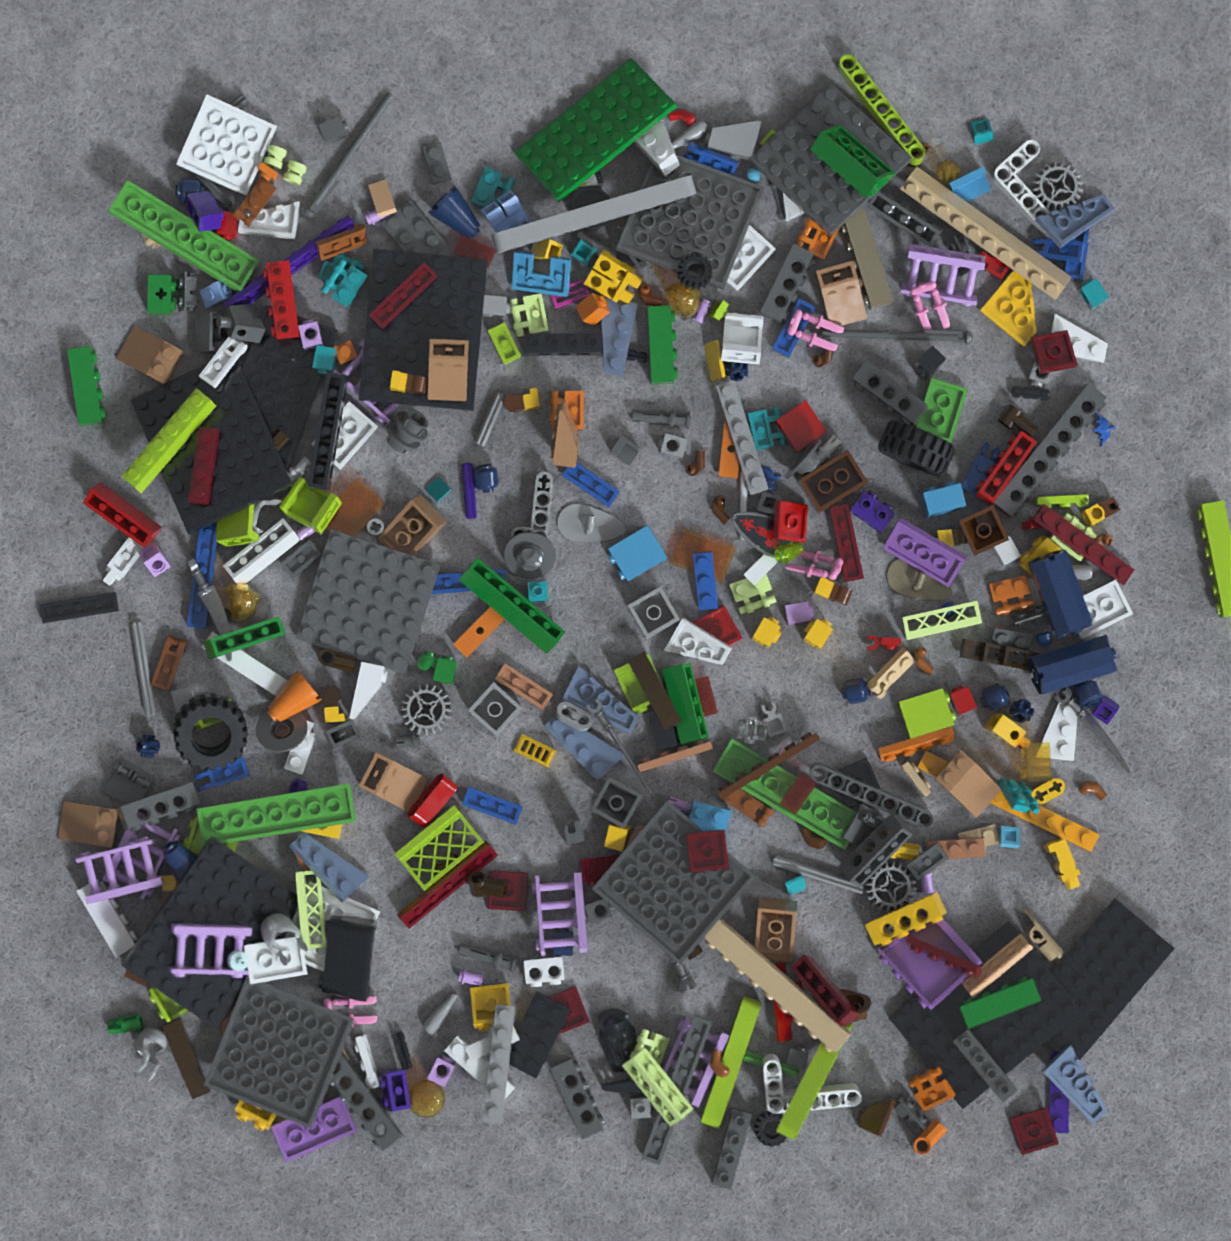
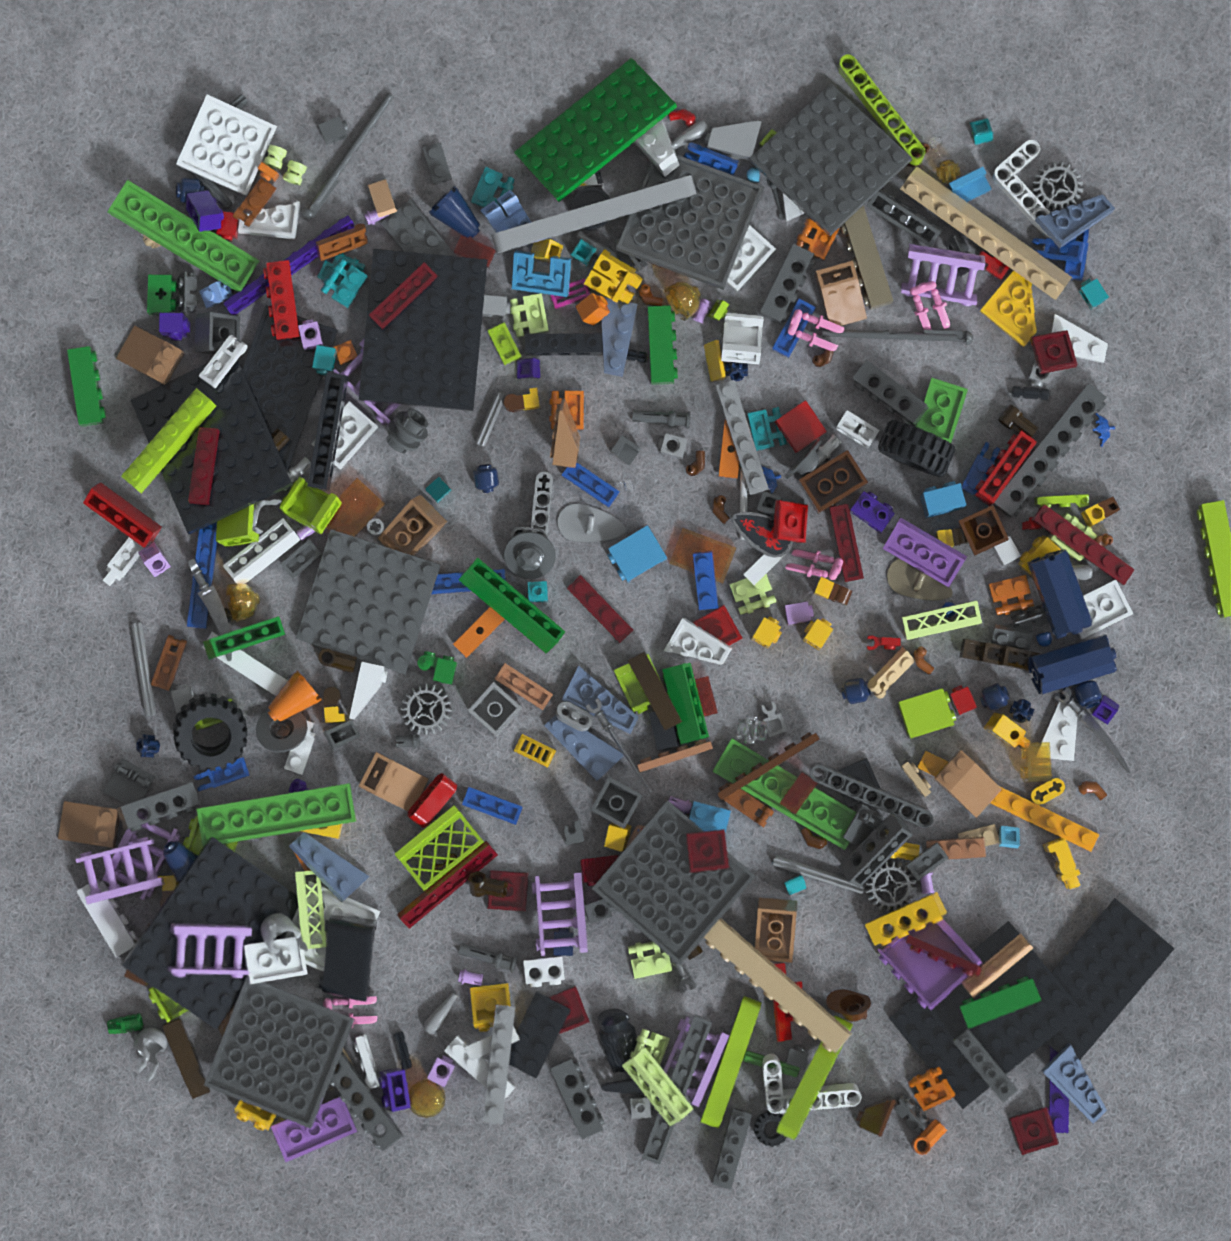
black plate [40,592,119,624] -> none
dark grey torso [216,304,265,343] -> none
light aqua tile [228,950,249,971] -> none
leg [390,370,428,394] -> none
medium nougat slope [428,339,469,401] -> none
dark purple axle [462,463,477,519] -> none
light grey brick [627,586,680,640] -> none
black tyre [677,253,713,291] -> none
dark orange arm [710,1050,730,1077] -> none
clear neon green cone [774,542,804,564] -> none
dark red brick [790,954,859,1027] -> none
green slope [810,124,896,198] -> none
orange plate [878,726,955,762] -> none
black brick [913,346,946,380] -> none
teal plate [997,777,1040,814] -> none
tan panel [1024,910,1063,961] -> none
none -> dark purple brick [159,313,191,341]
none -> dark purple slope [517,358,540,379]
none -> dark red plate [567,575,634,643]
none -> yellowish green plate [628,941,672,979]
none -> white brick [836,410,879,449]

